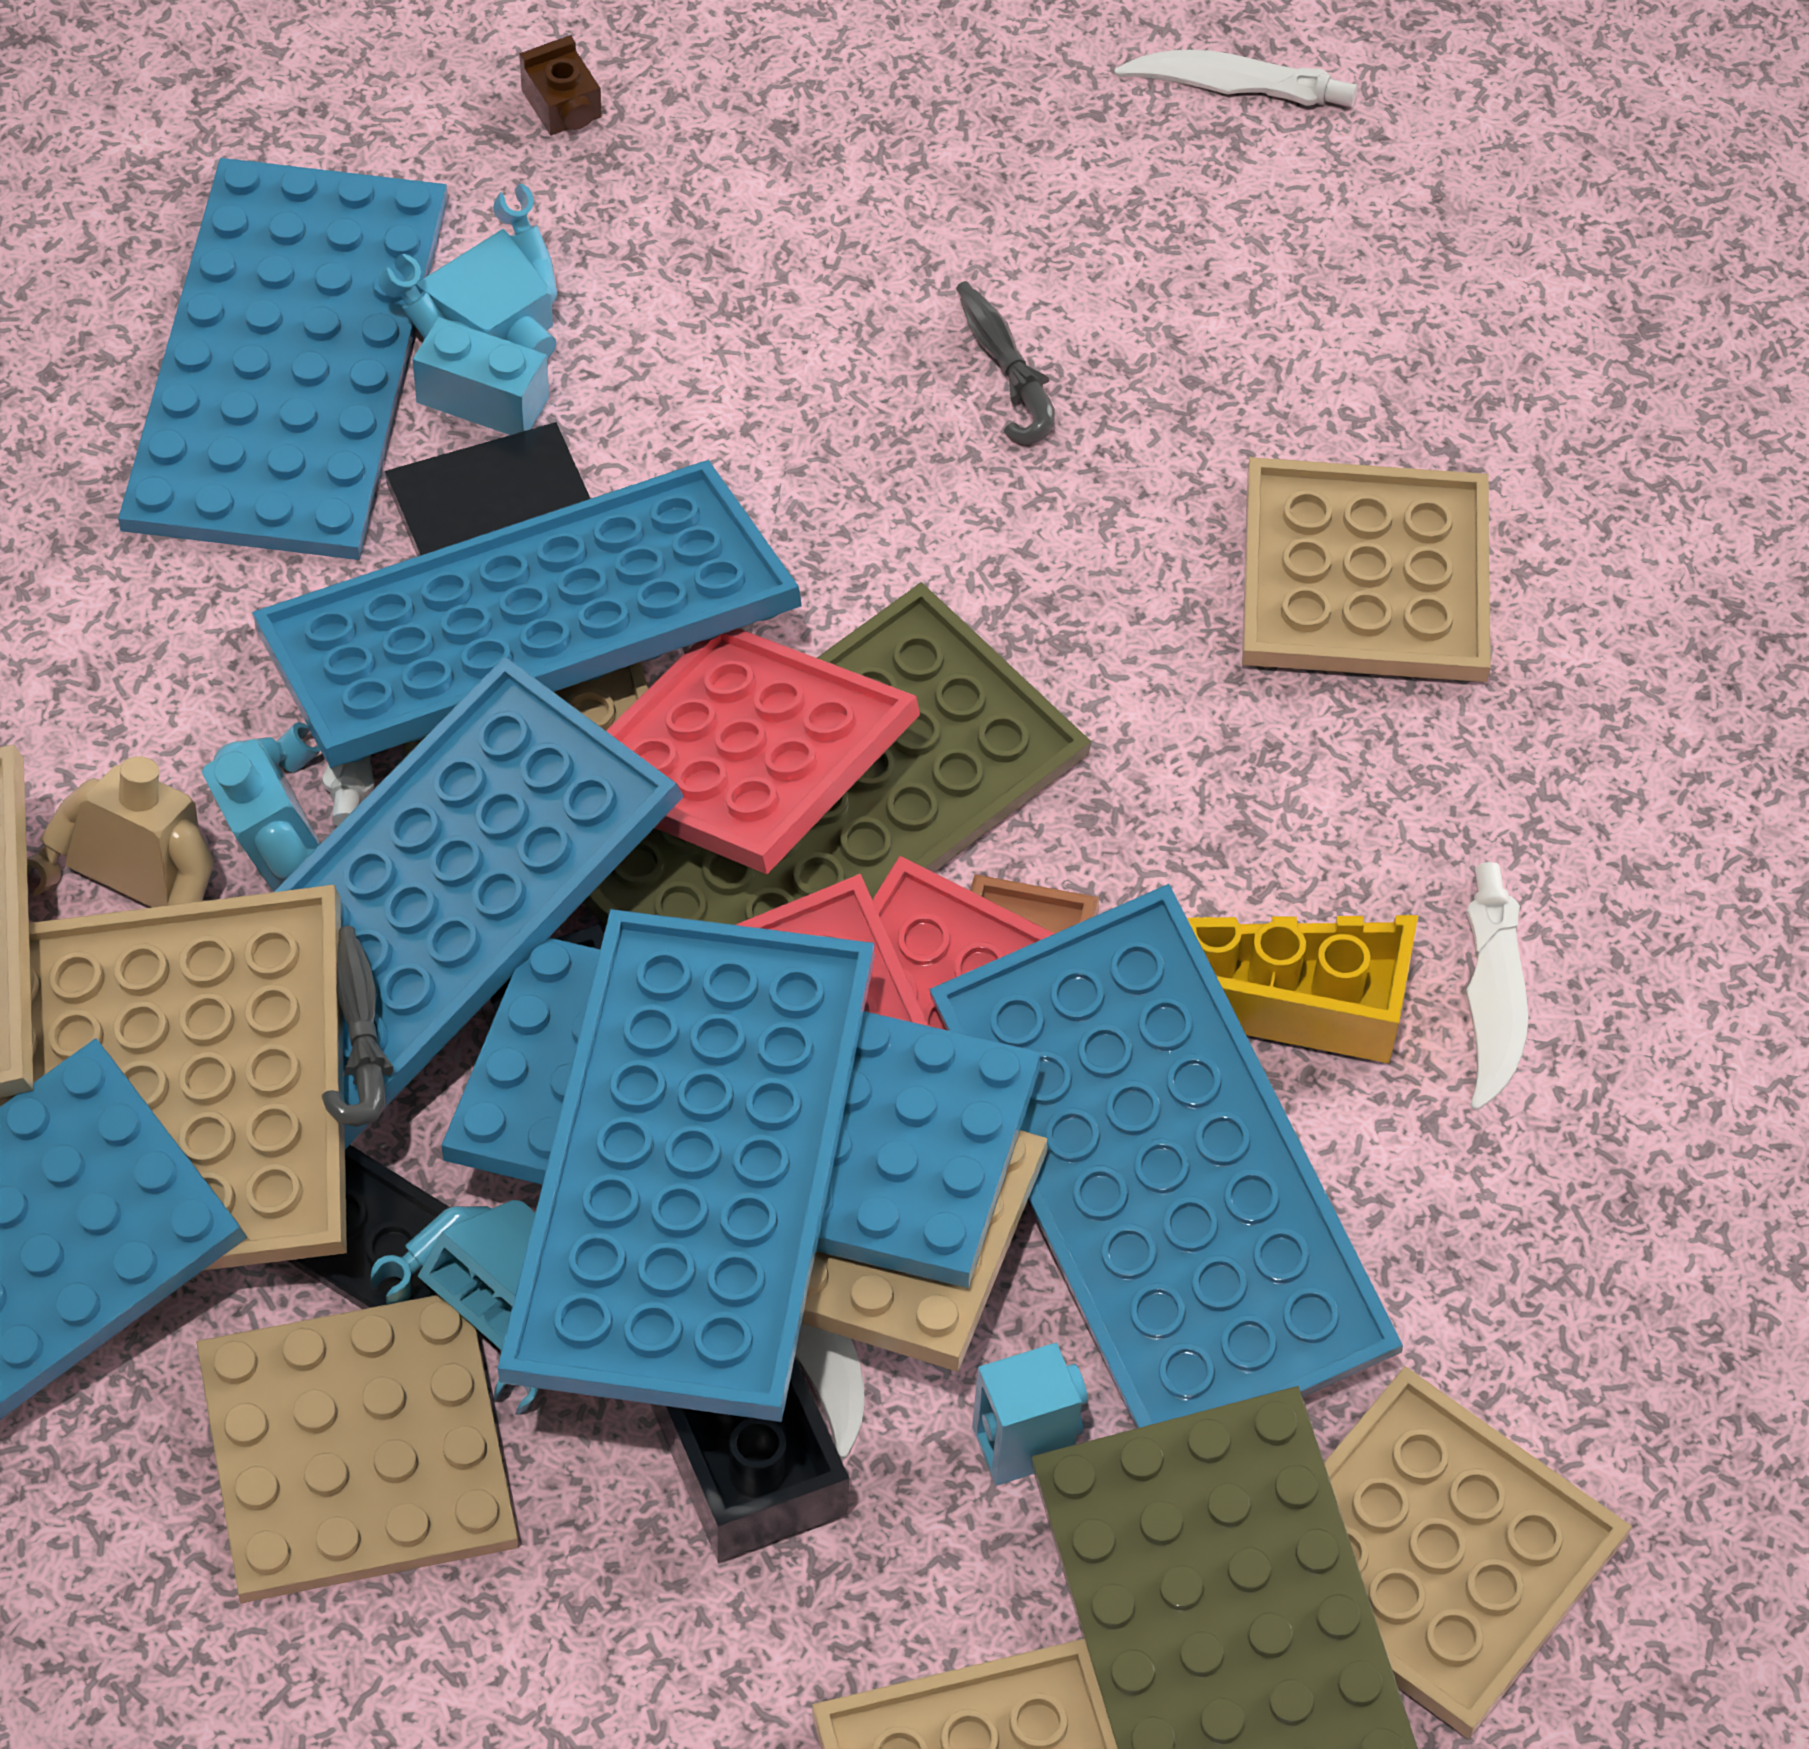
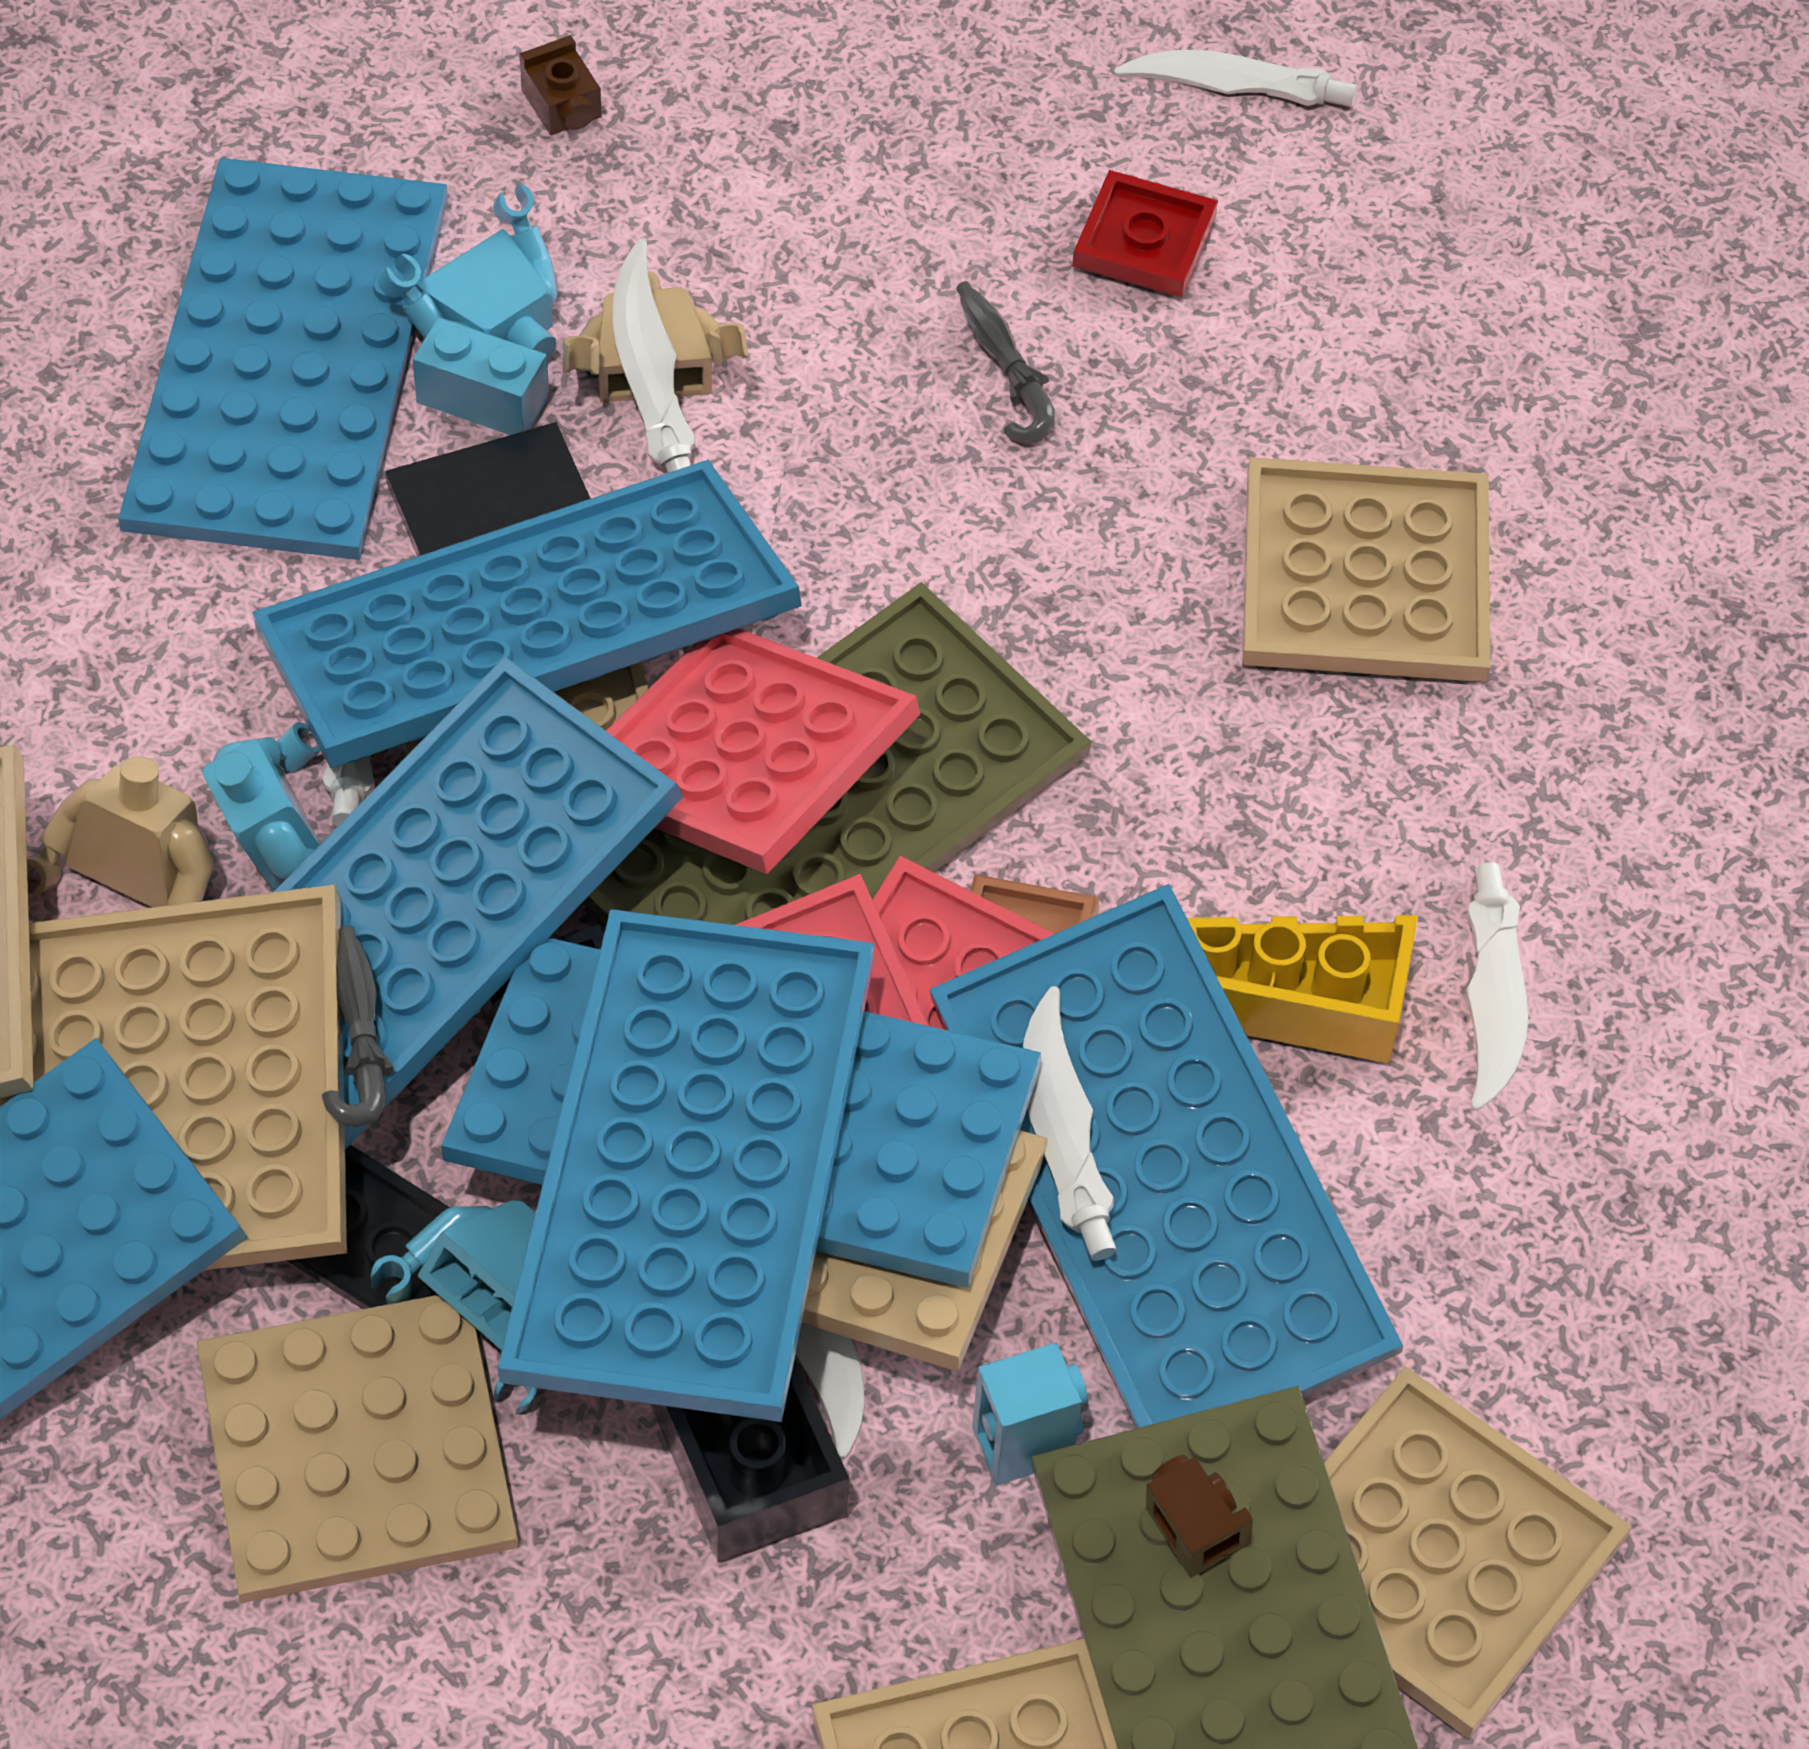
none -> tan torso [563,271,749,403]
none -> white sword [612,239,695,473]
none -> white sword [1023,986,1117,1261]
none -> red plate [1072,170,1218,298]
none -> reddish brown brick [1146,1455,1253,1578]

